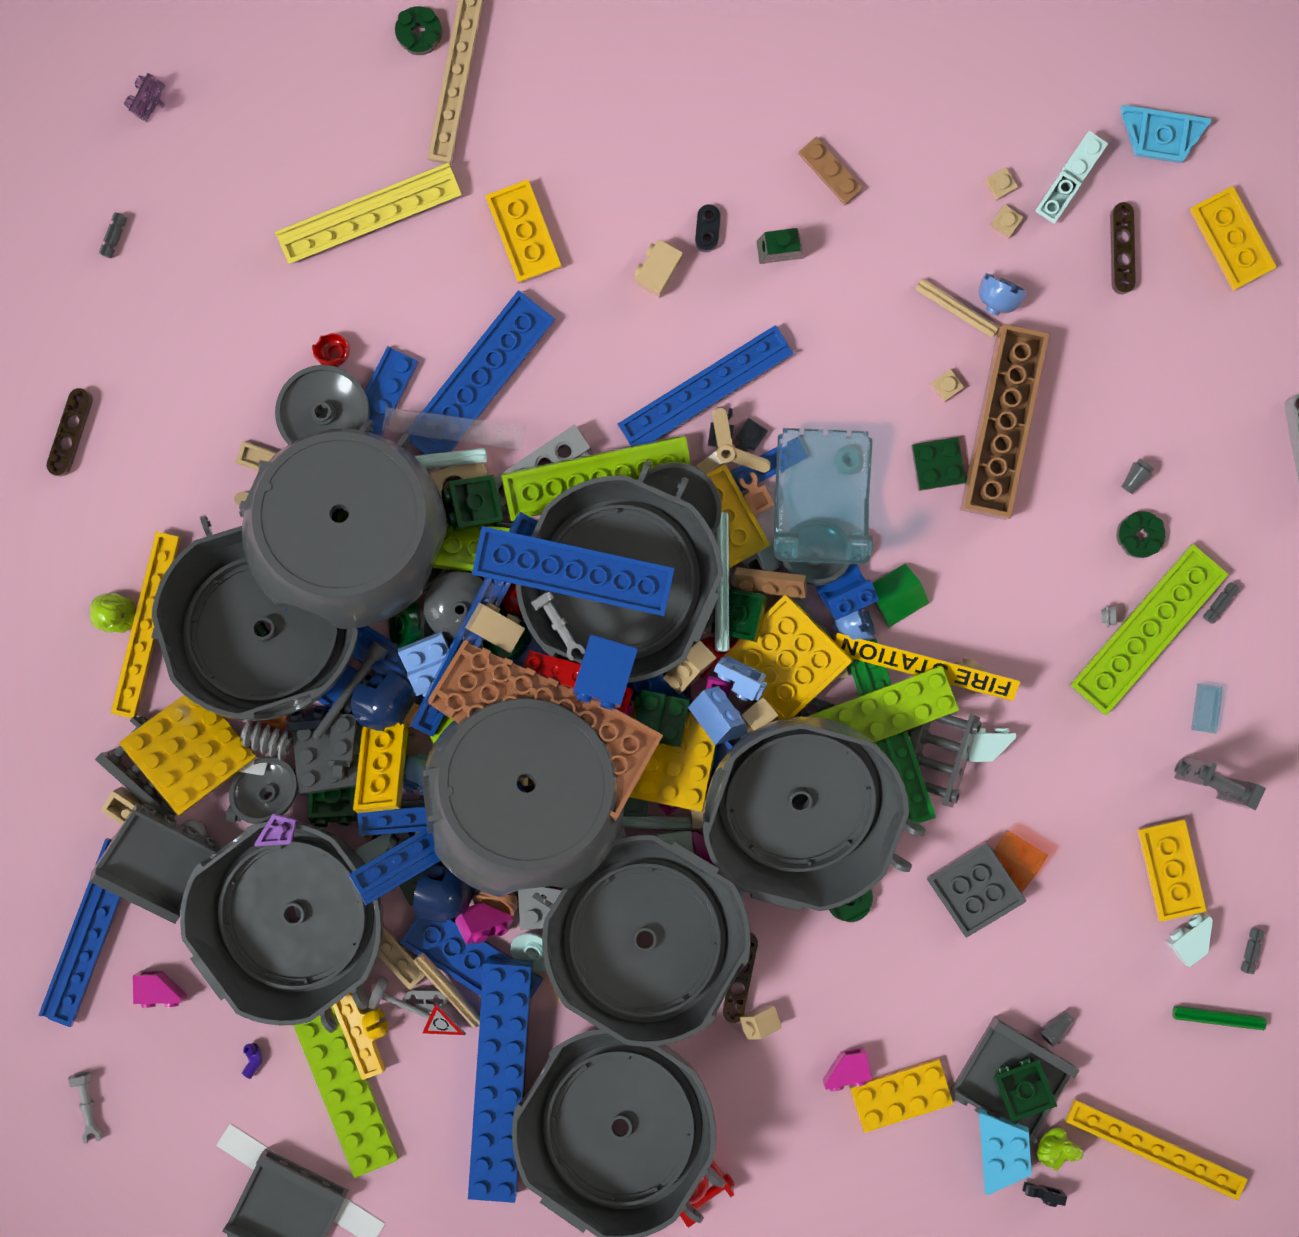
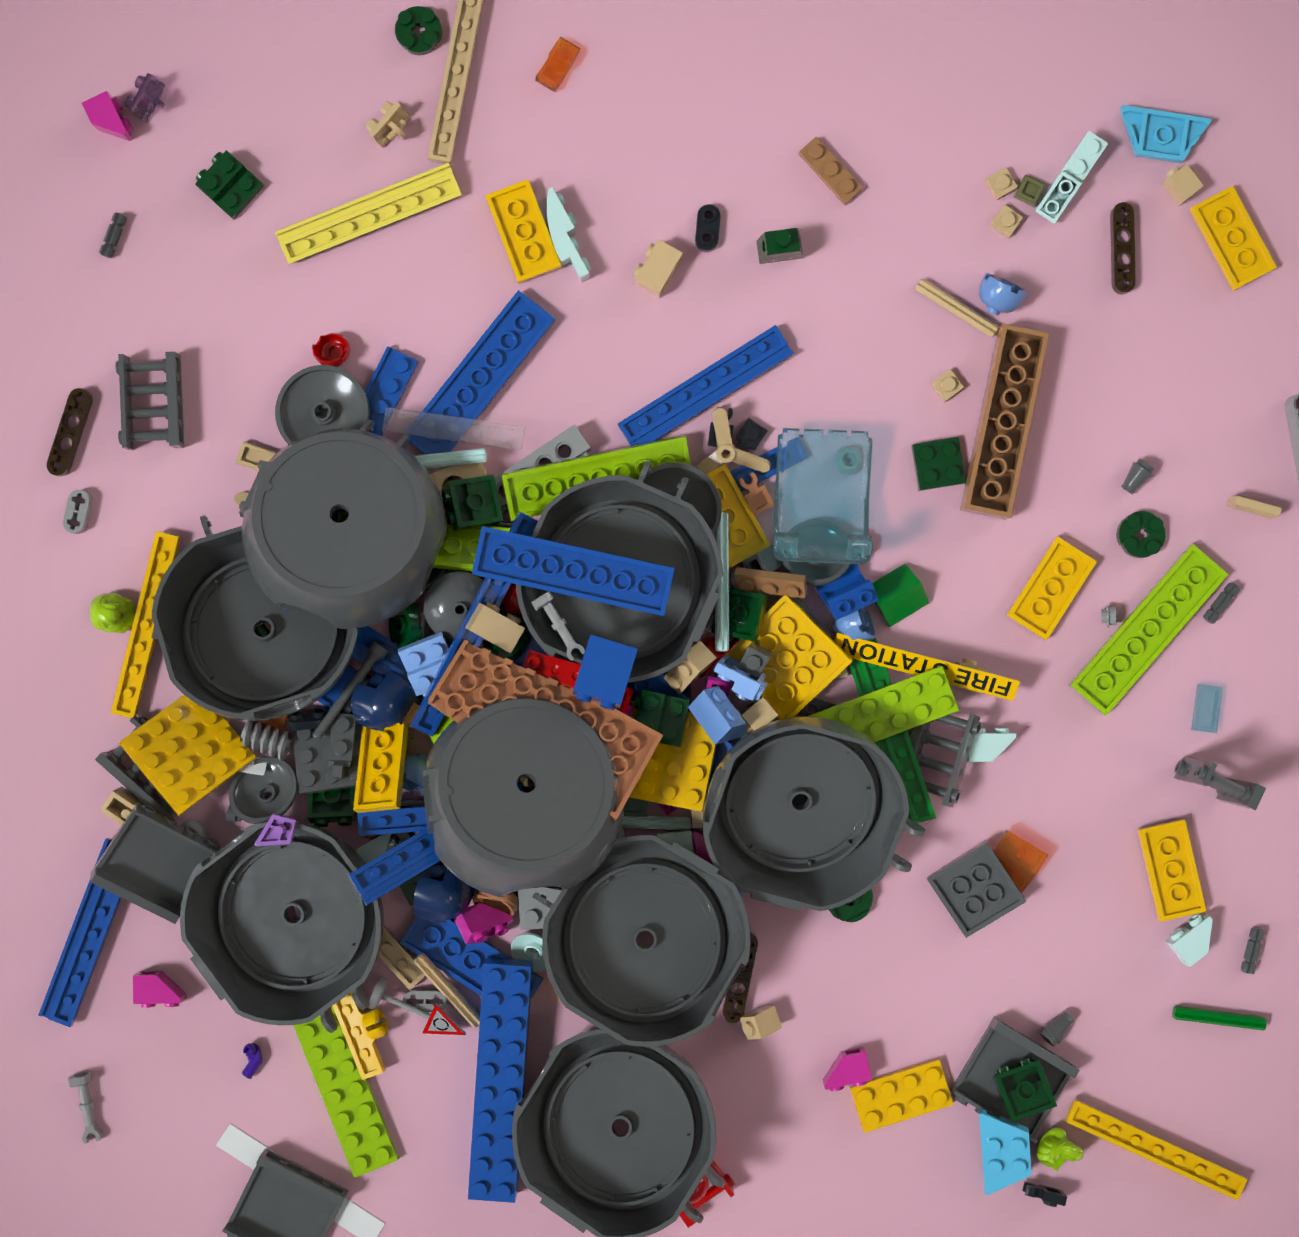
none -> light grey beam [63,490,92,534]
none -> dark pink slope [82,91,133,141]
none -> dark grey fence [115,352,184,450]
none -> dark green plate [195,150,265,220]
none -> tan hips [366,101,410,148]
none -> clear orange slope [535,36,580,92]
none -> light aqua slope [547,187,591,282]
none -> dark grey brick [738,642,773,678]
none -> yellow plate [1006,536,1097,640]
none -> olive tile [1014,175,1046,207]
none -> tan brick [1162,164,1204,206]
none -> tan tile [1227,495,1282,519]

